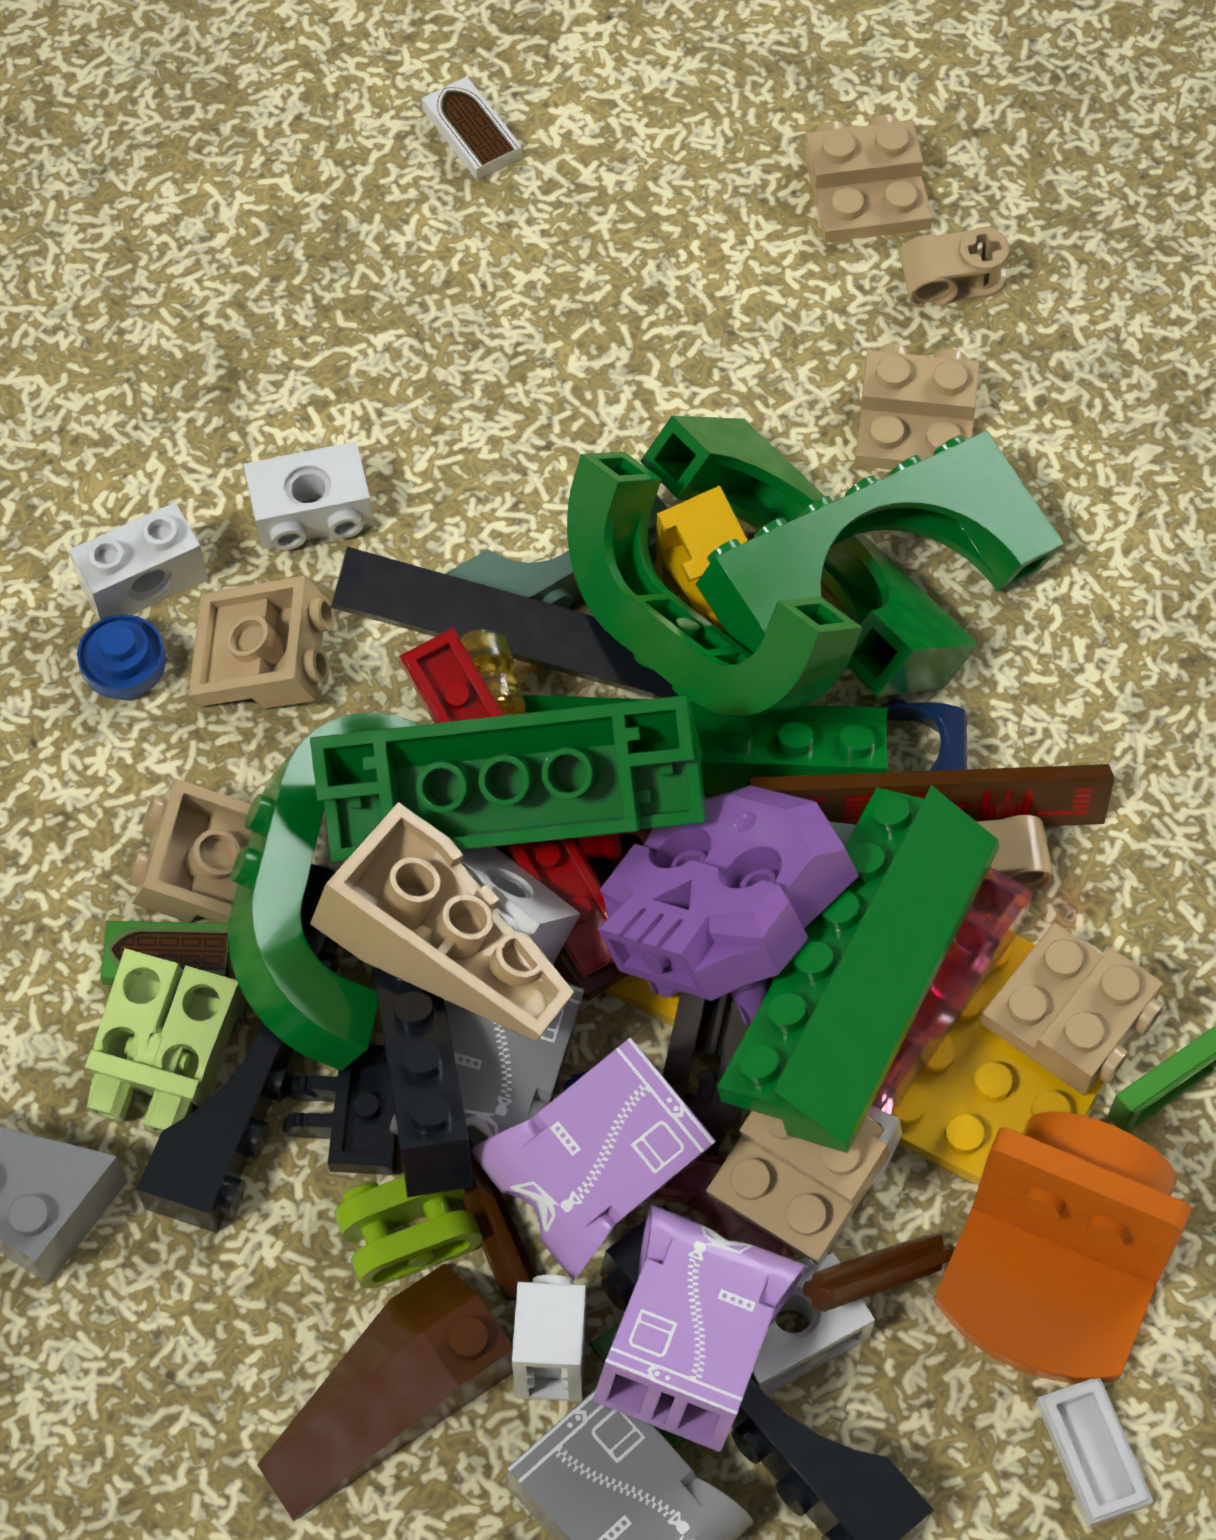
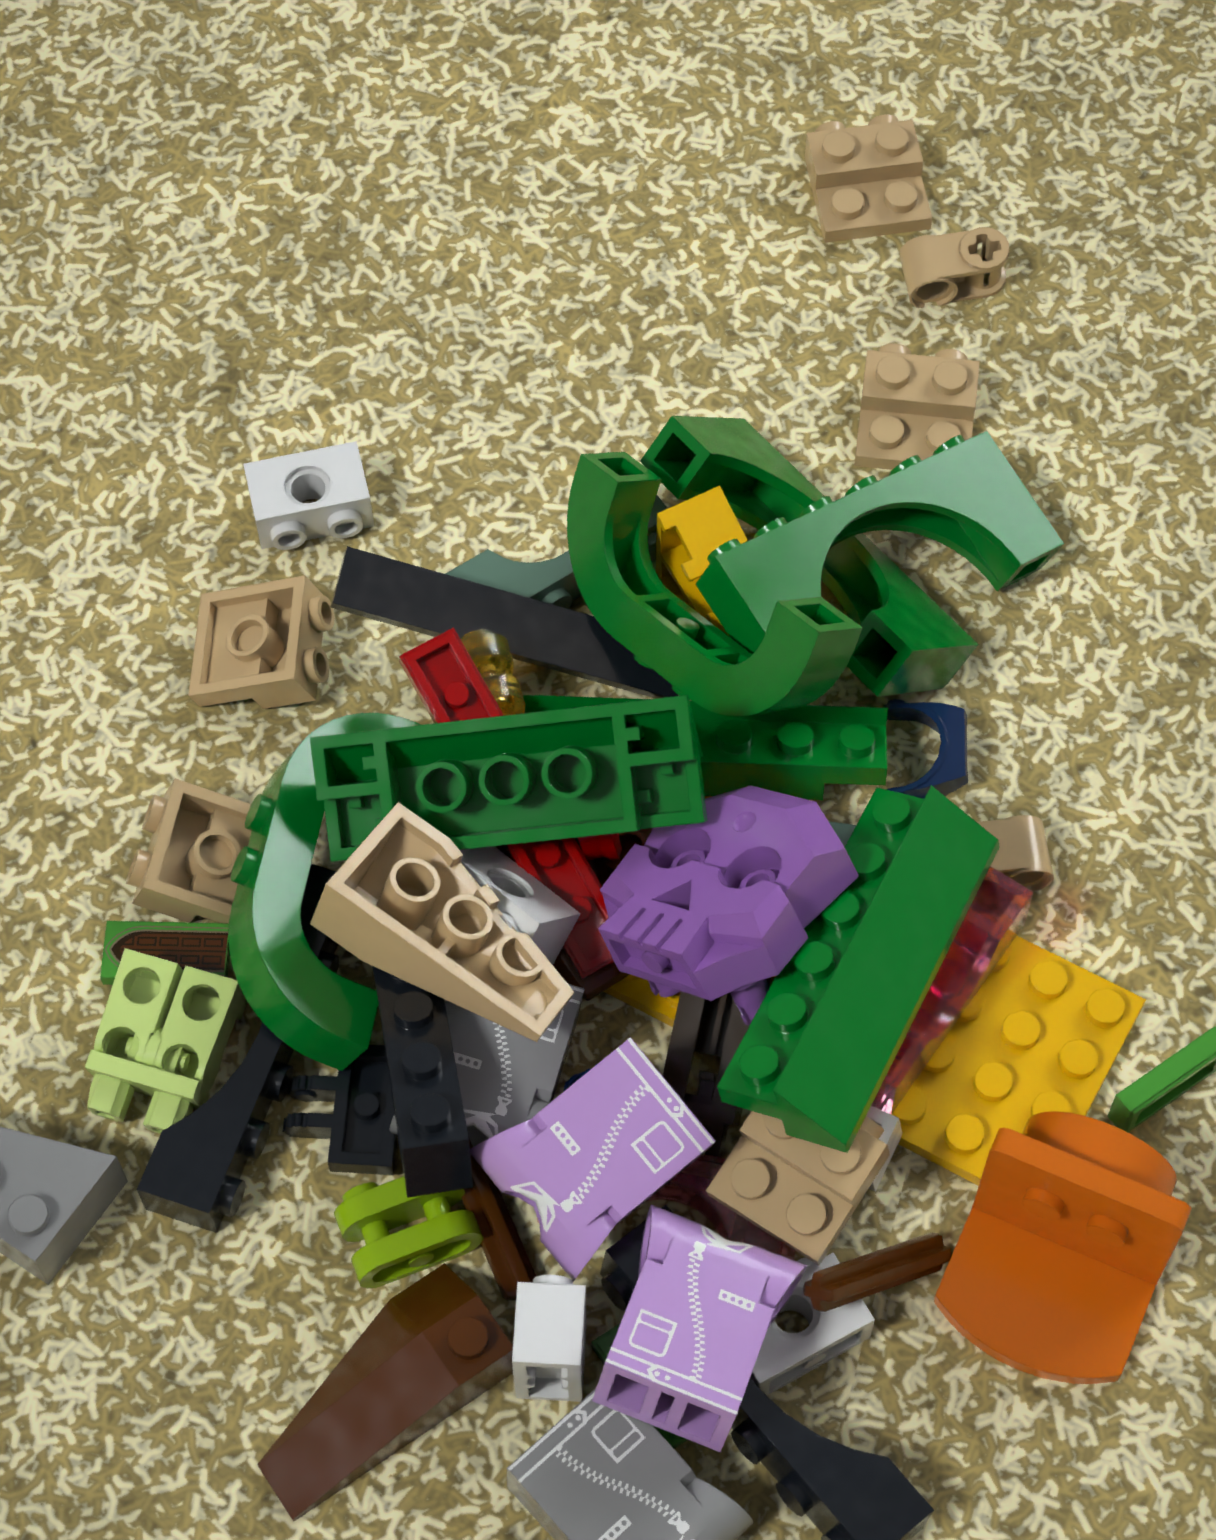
white brick [69,502,208,621] -> none
blue plate [77,614,167,700] -> none
tile [421,76,522,180] -> none
reddish brown tile [748,764,1114,826] -> none
tan plate [980,922,1165,1096] -> none
white tile [1036,1378,1154,1529] -> none

